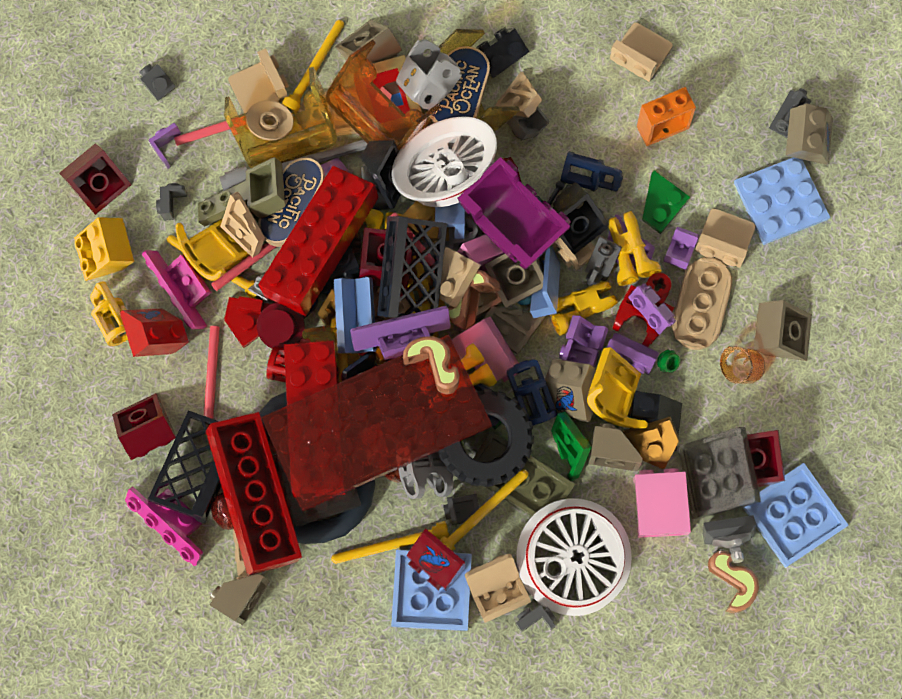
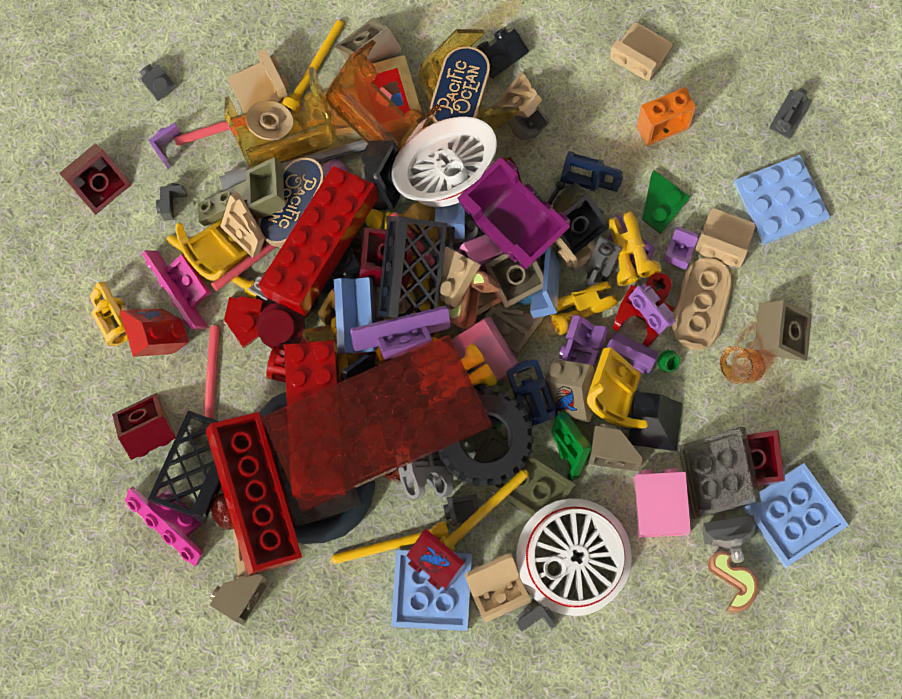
yellow slope [74,217,134,281] -> none
light grey piece [396,39,462,110] -> none
nougat animal [403,336,459,394] -> none
pearl gold plate [623,417,679,470] -> none
dark tan slope [786,103,833,164] -> none

